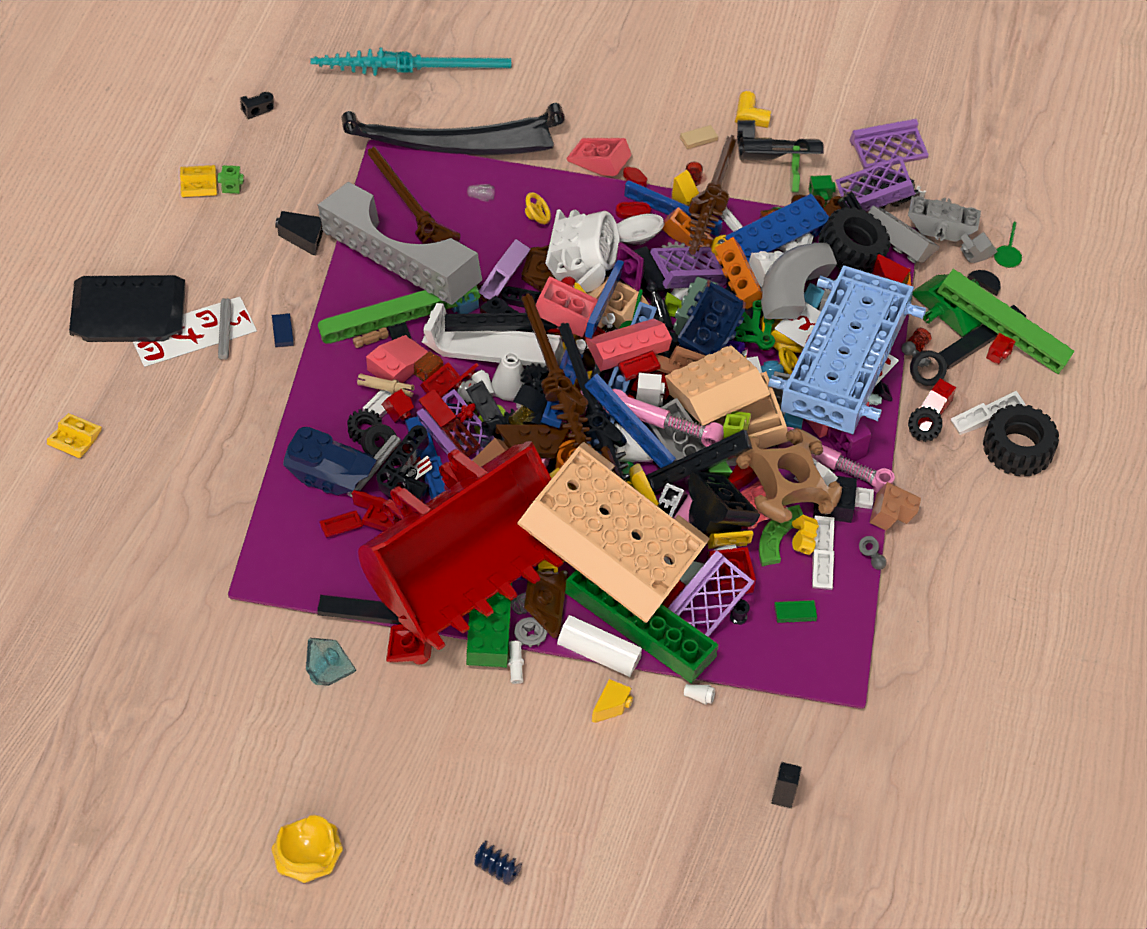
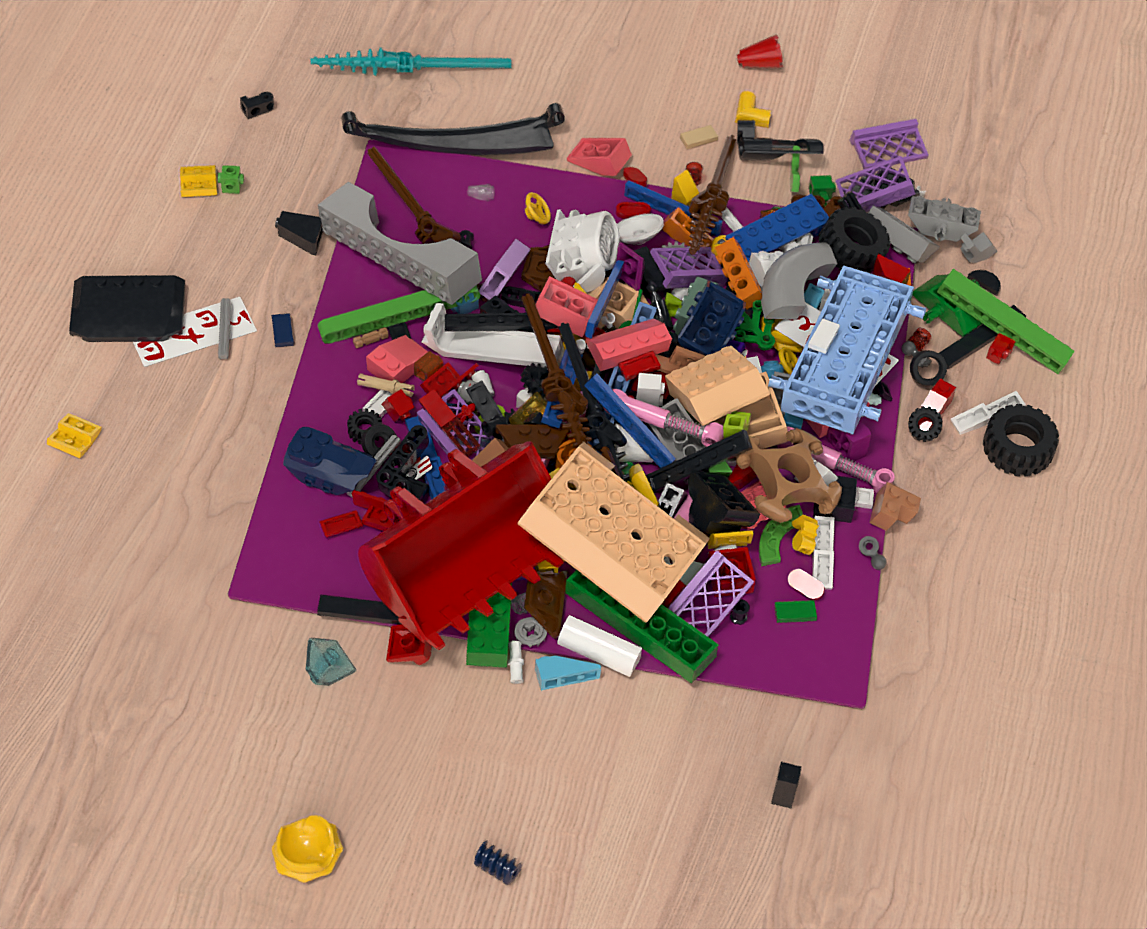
white cone [491,352,525,402] -> none
black piece [513,384,548,414] -> none
yellow slope [592,679,633,723] -> none
white cone [684,684,715,705] -> none
green piece [994,222,1022,268] -> none
none -> black bush [459,230,474,250]
none -> medium azure slope [535,656,601,690]
none -> red cone [737,35,783,68]
none -> tile [788,569,825,600]
none -> white tile [808,319,840,354]

